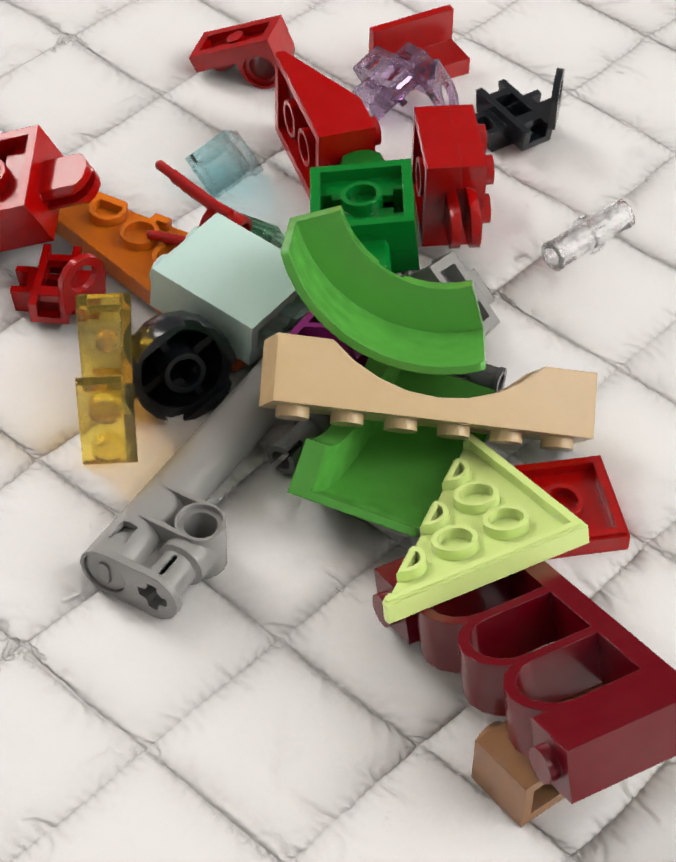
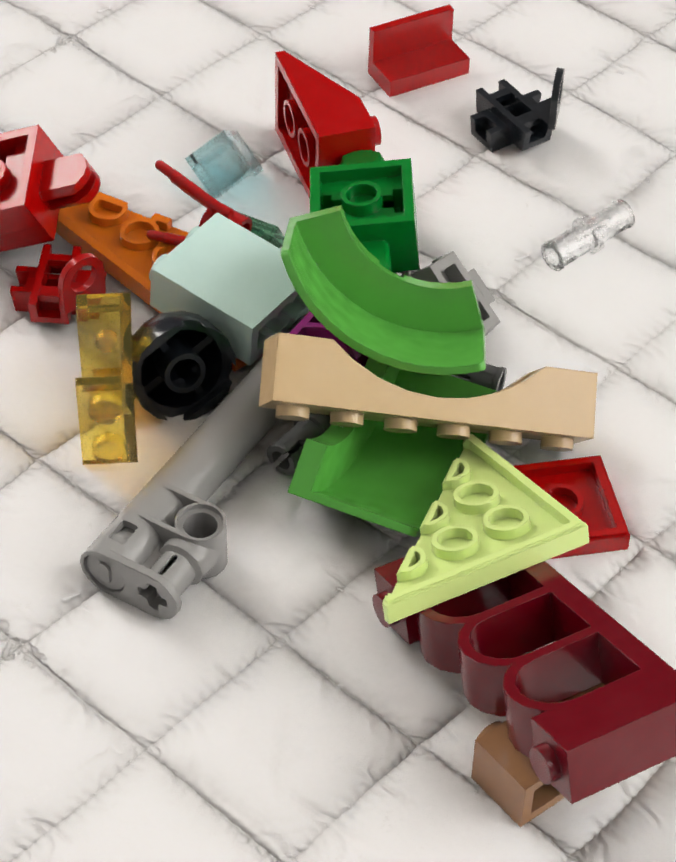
red plate [189,15,295,89] -> none
clear purple piece [352,42,459,121] -> none
red brick [411,104,495,249] -> none

